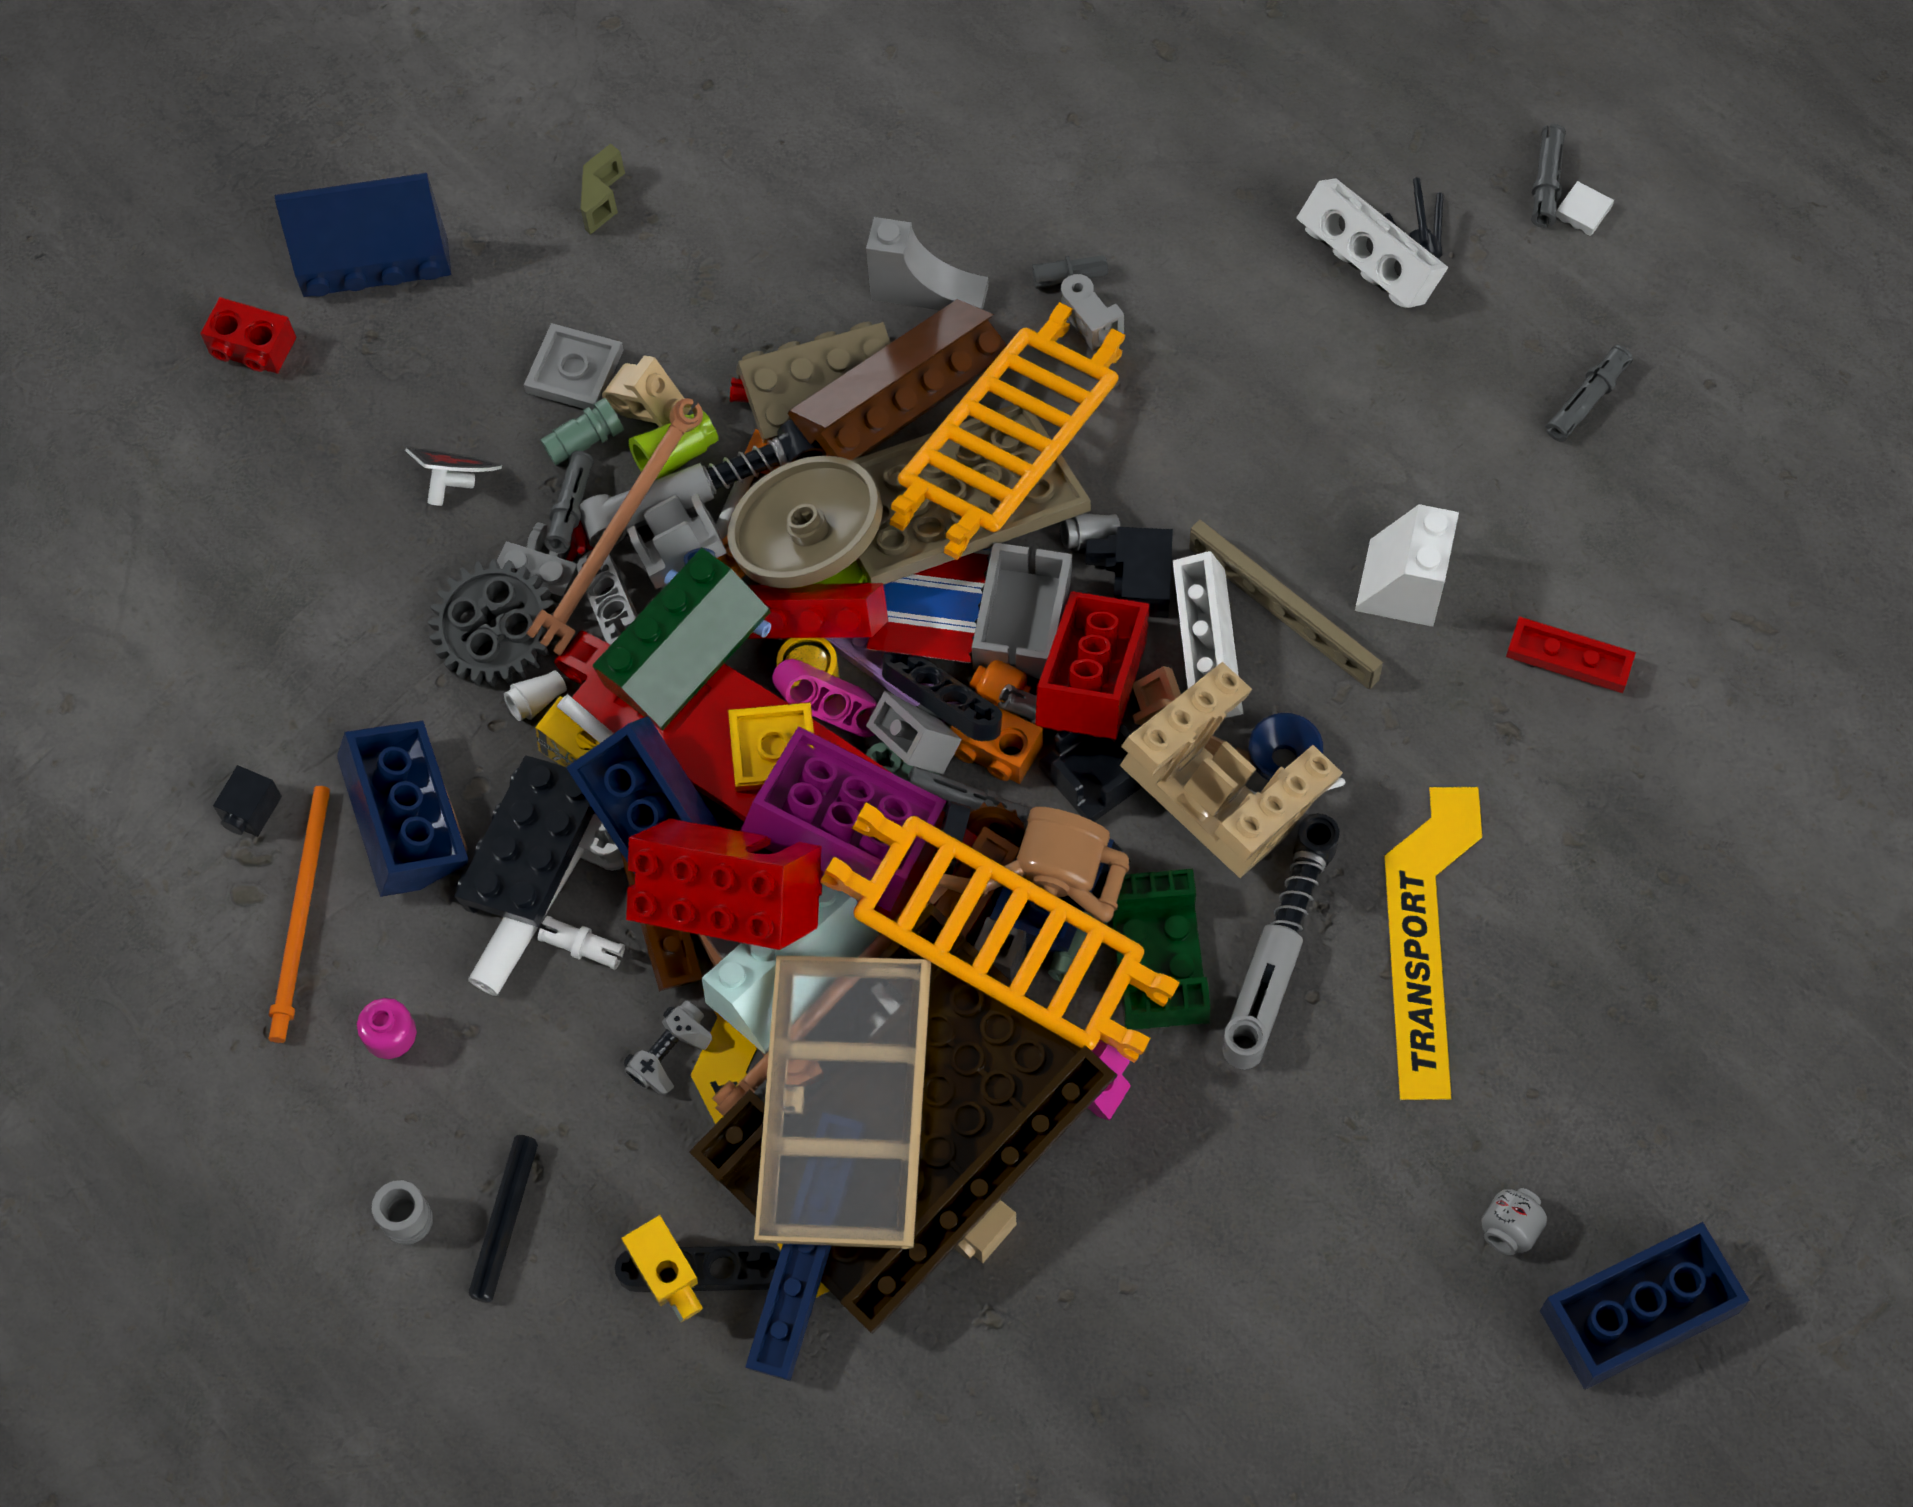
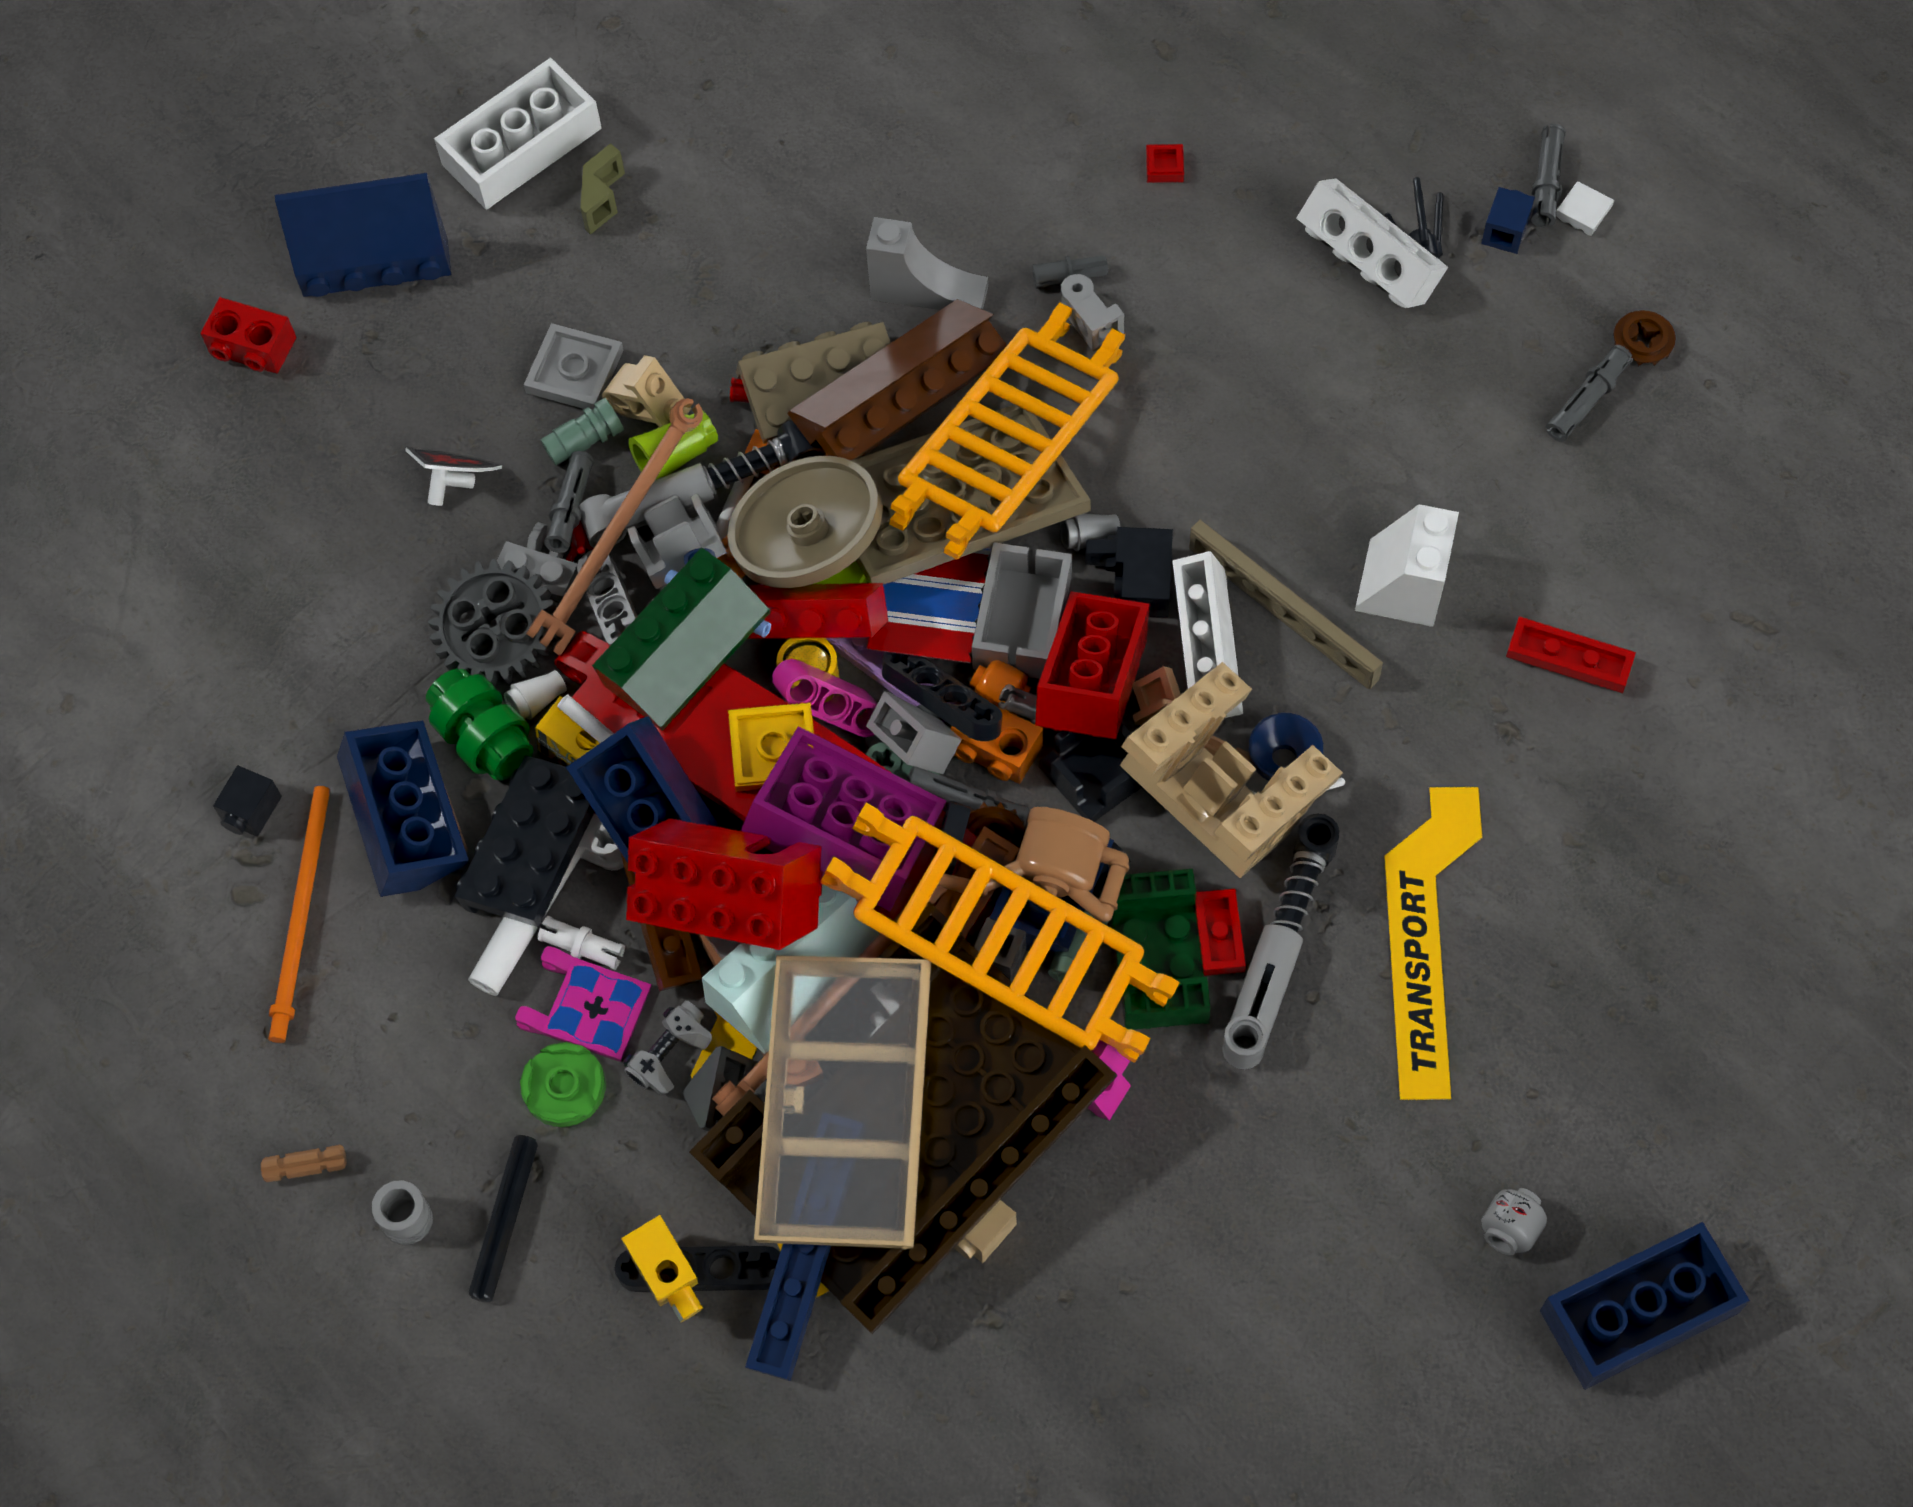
dark pink head [357,998,417,1059] -> none
none -> medium nougat axle [261,1145,347,1182]
none -> green piece [426,669,533,780]
none -> white brick [434,57,602,210]
none -> dark pink flag [515,946,652,1062]
none -> bright green tile [520,1042,606,1128]
none -> dark grey slope [682,1046,754,1132]
none -> red tile [1146,144,1184,183]
none -> red plate [1195,889,1246,976]
none -> dark blue brick [1481,187,1535,254]
none -> reddish brown gear [1613,310,1676,367]

